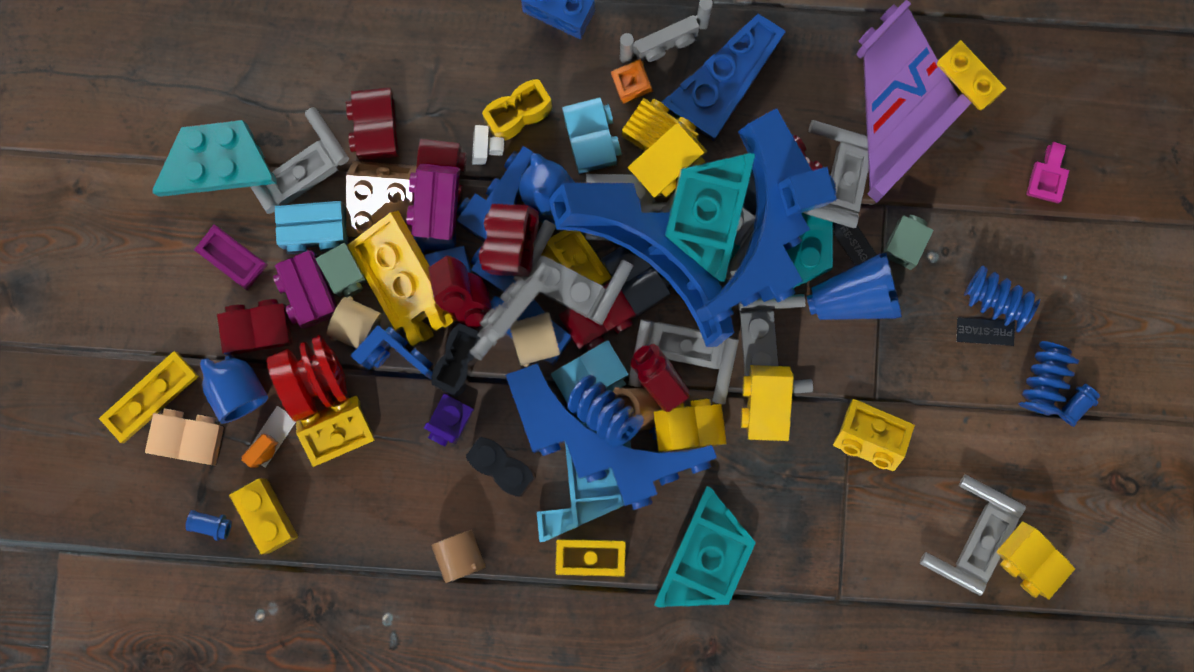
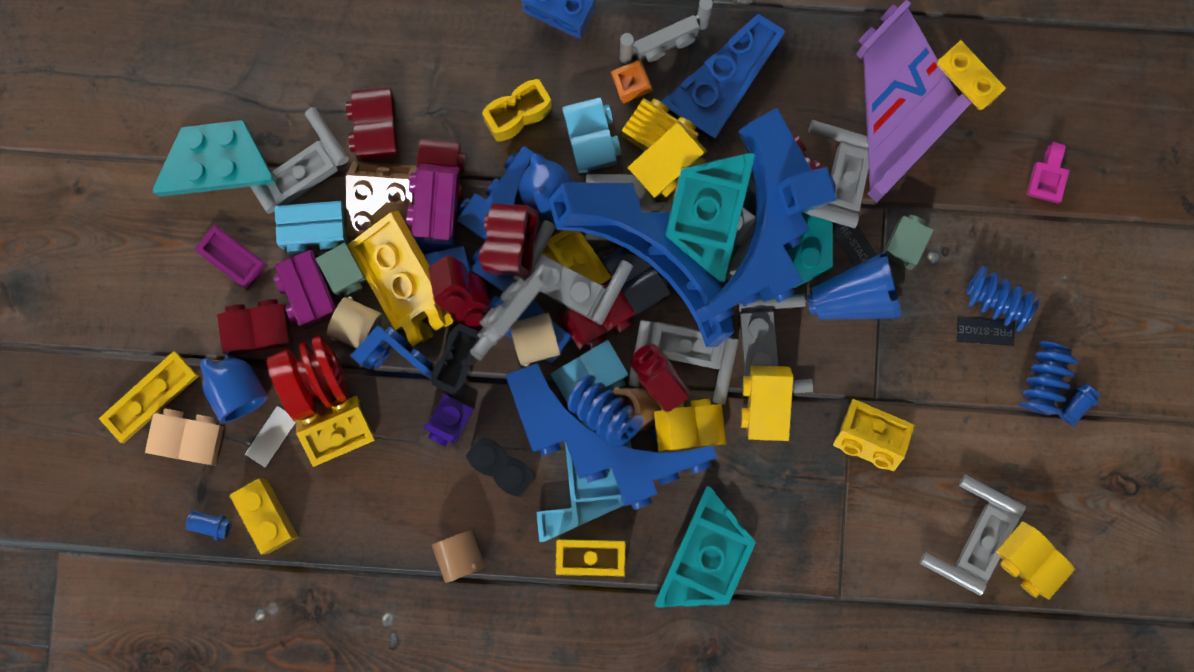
orange tile [241,434,279,468] -> none
white tile [472,125,504,165] -> none

